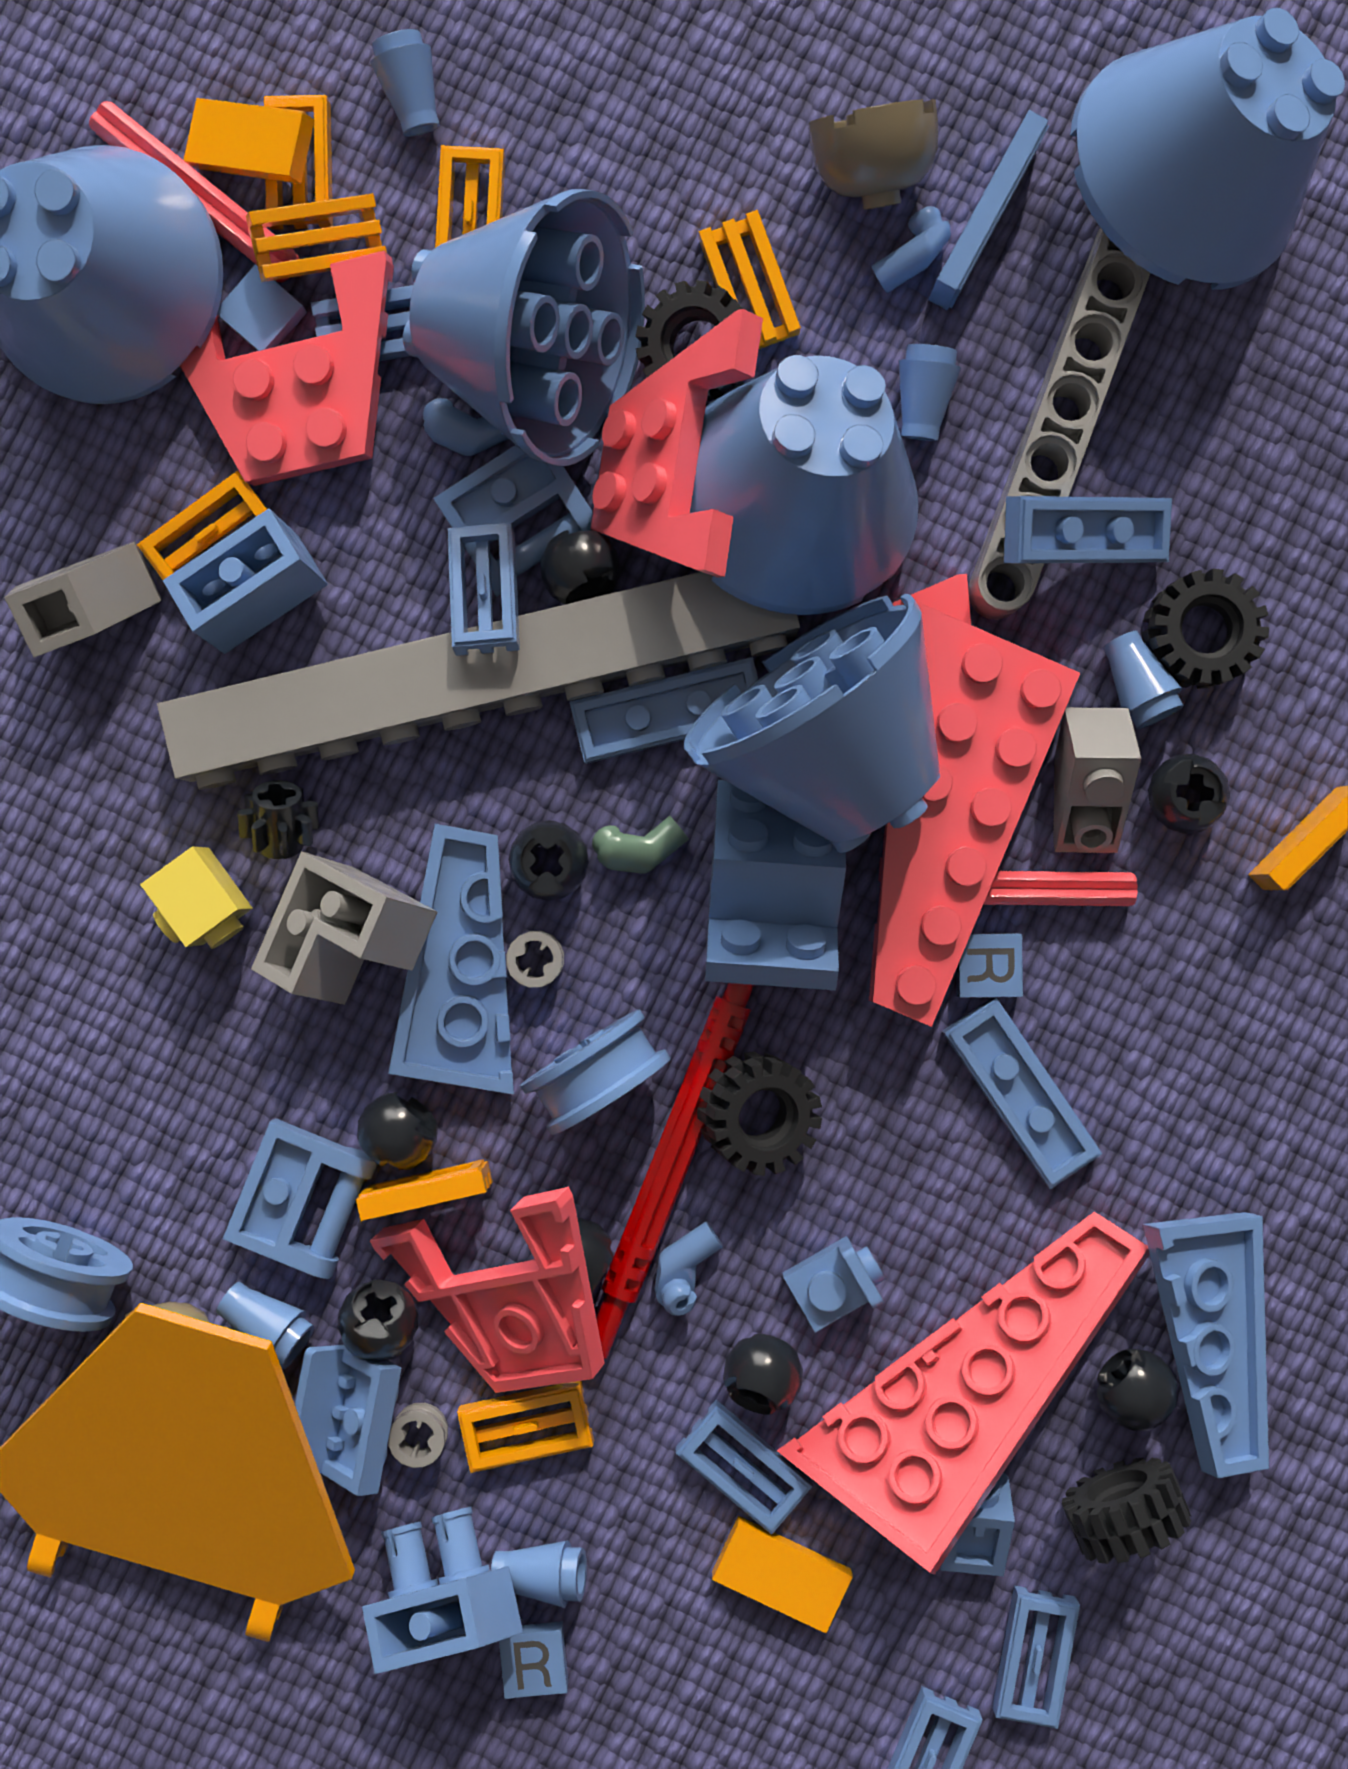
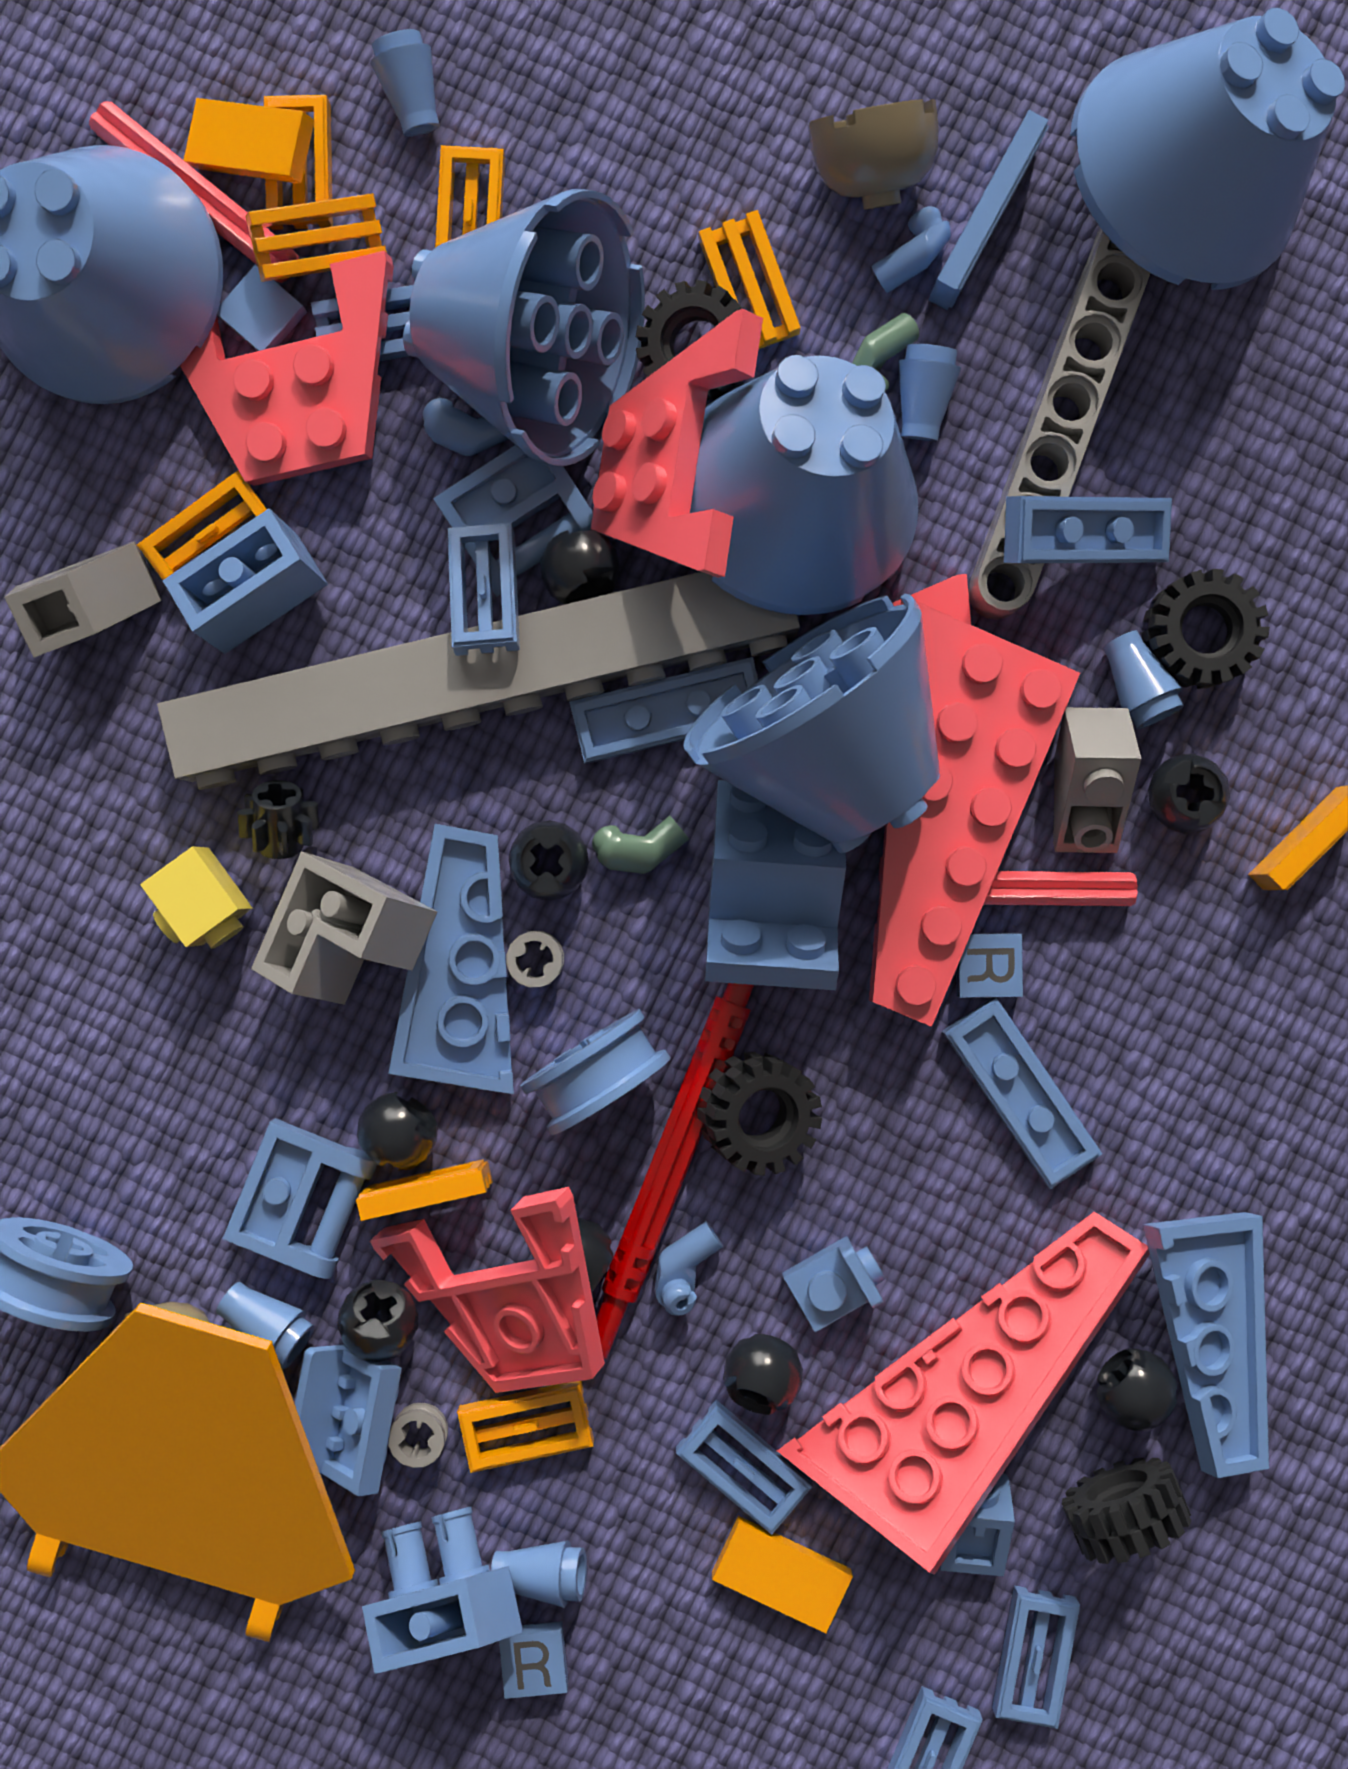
none -> sand green arm [852,313,919,391]

